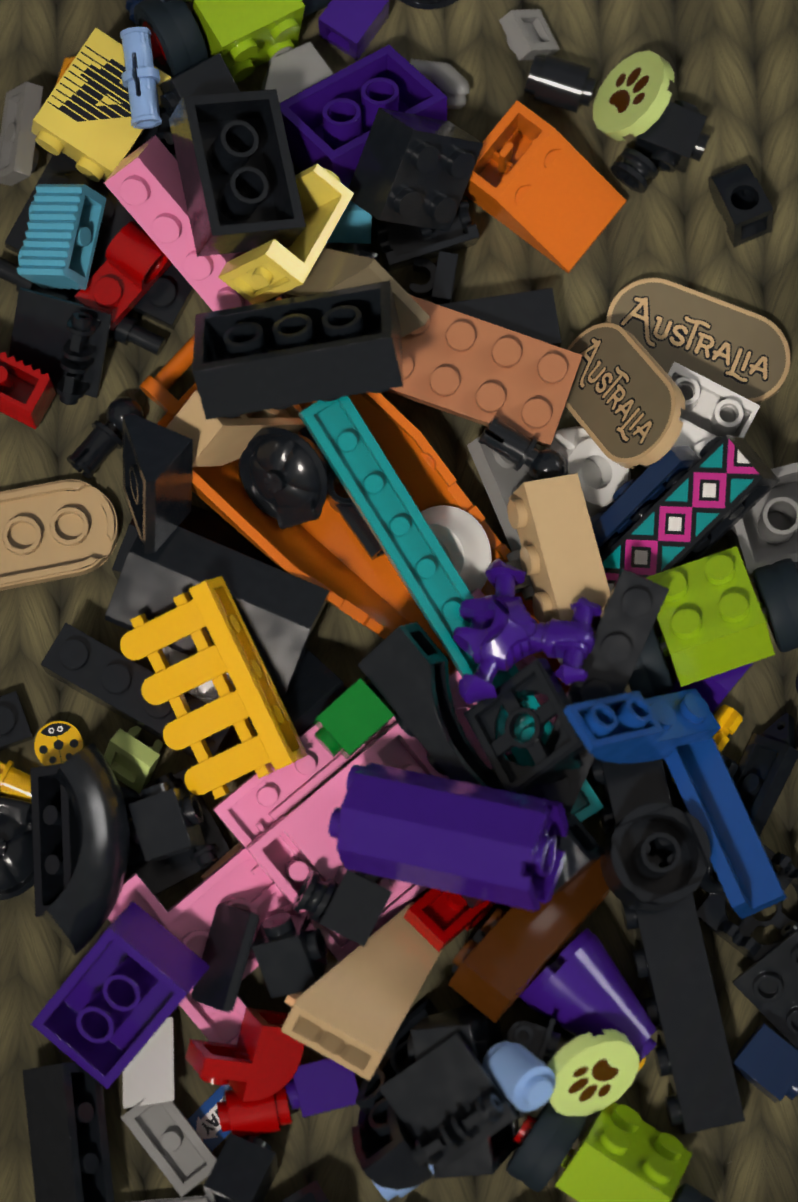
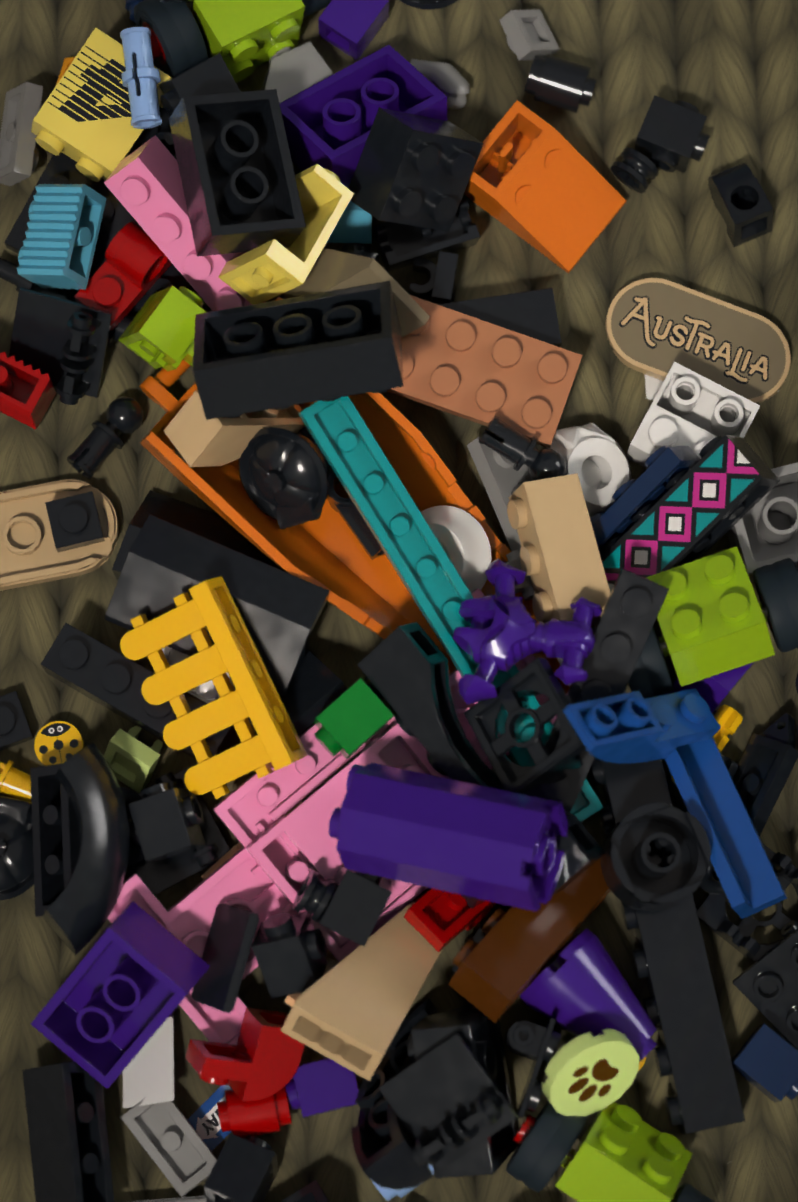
black slope [123,414,193,554] -> none
light blue brick [483,1041,556,1112] -> none
tile [565,323,685,469] -> none
yellowish green tile [593,50,675,141] -> none
none -> black plate [45,491,105,552]
none -> lime brick [118,286,207,371]

